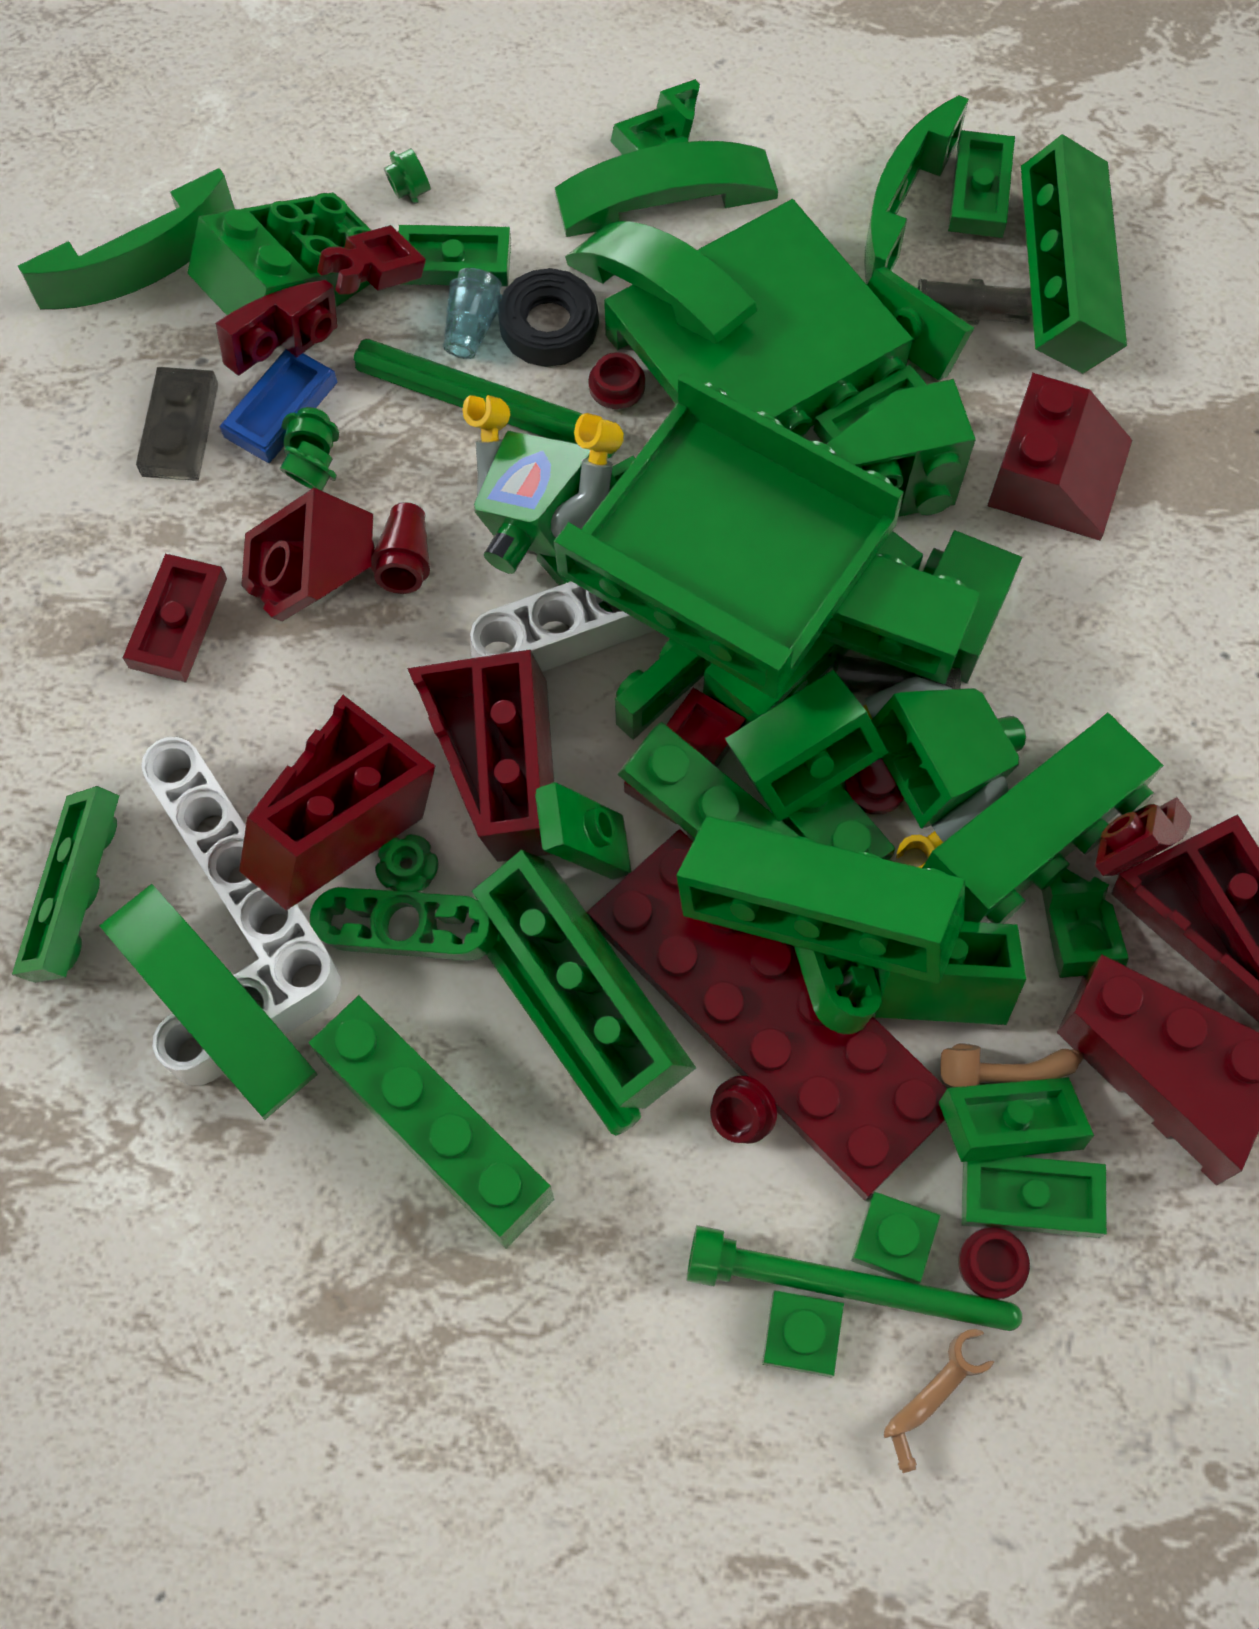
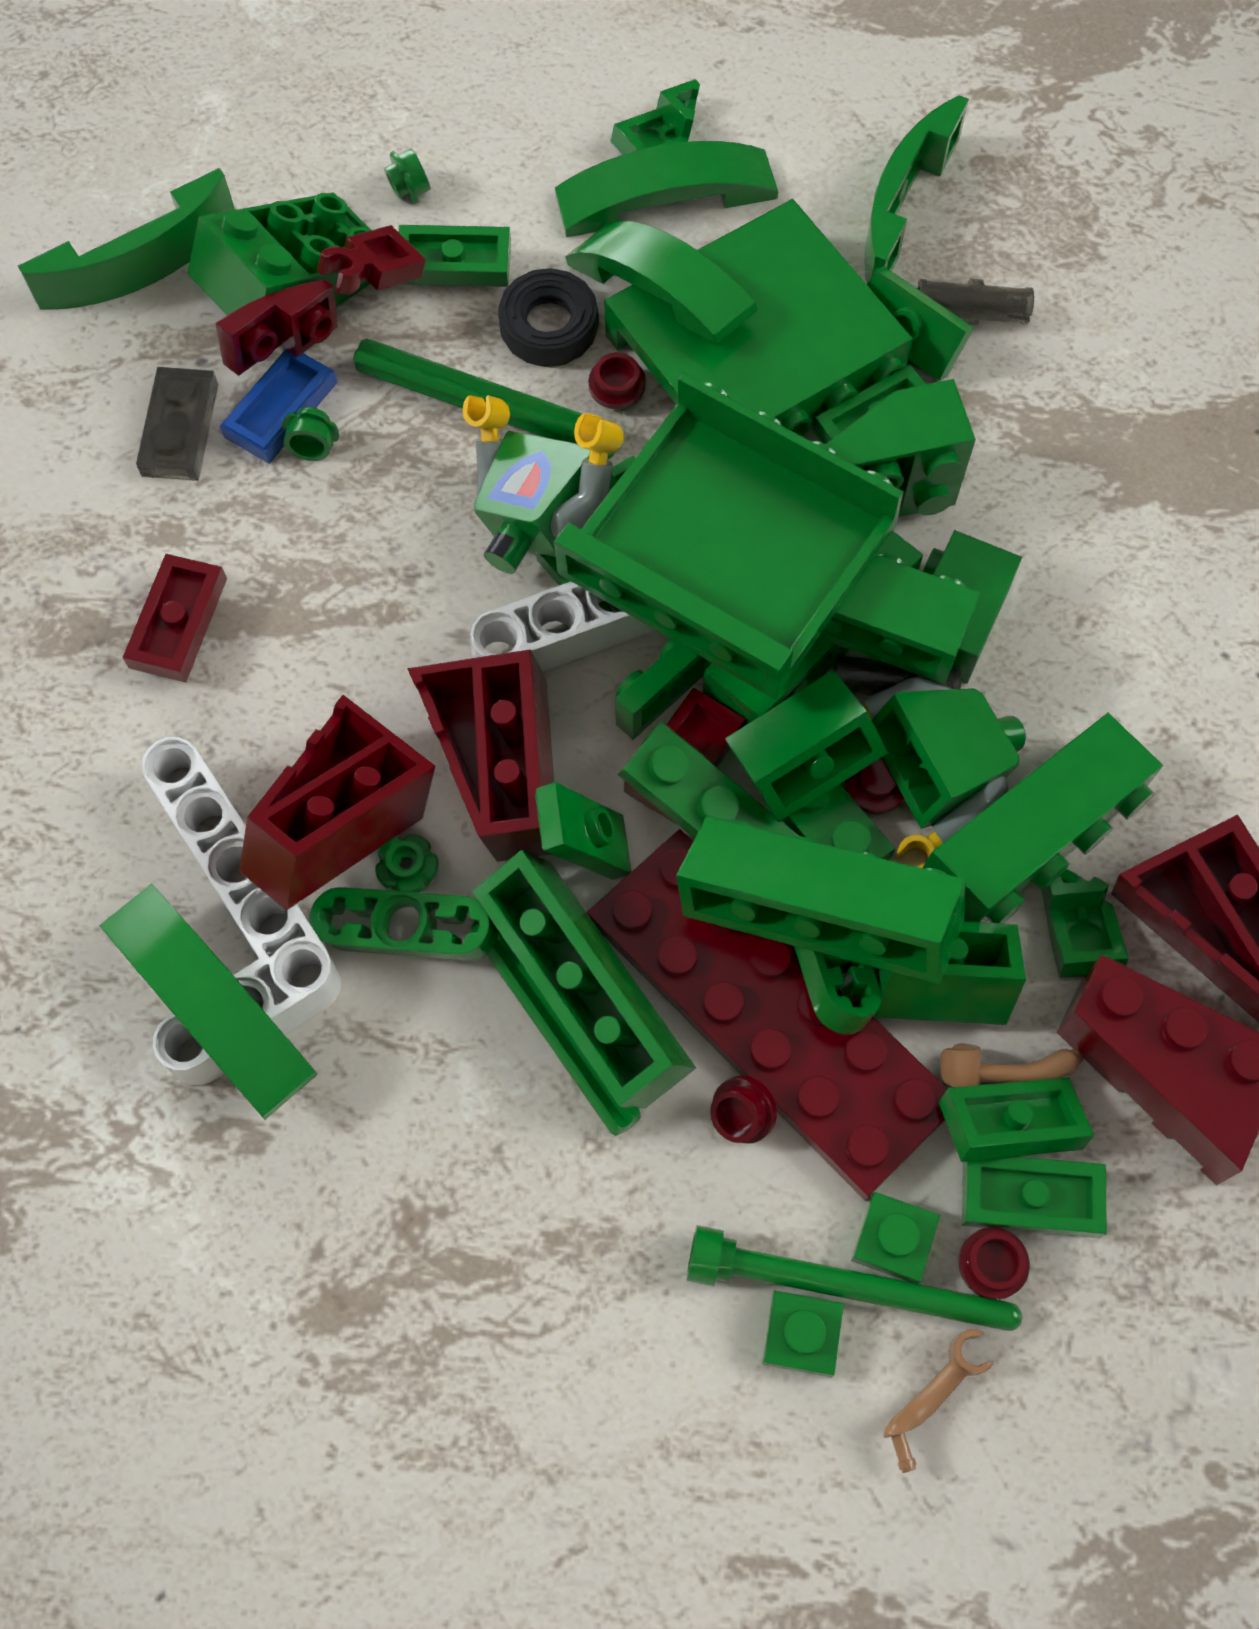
green plate [12,786,120,983] -> none
dark red slope [241,488,375,622] -> none
green plate [280,441,337,491] -> none
green brick [308,995,555,1249] -> none
dark red cone [371,502,430,594] -> none
clear light blue cone [443,268,503,359] -> none
green plate [948,130,1015,238] -> none
dark red slope [987,373,1133,541] -> none
green brick [1021,134,1127,374] -> none
dark red slope [1095,797,1192,876] -> none

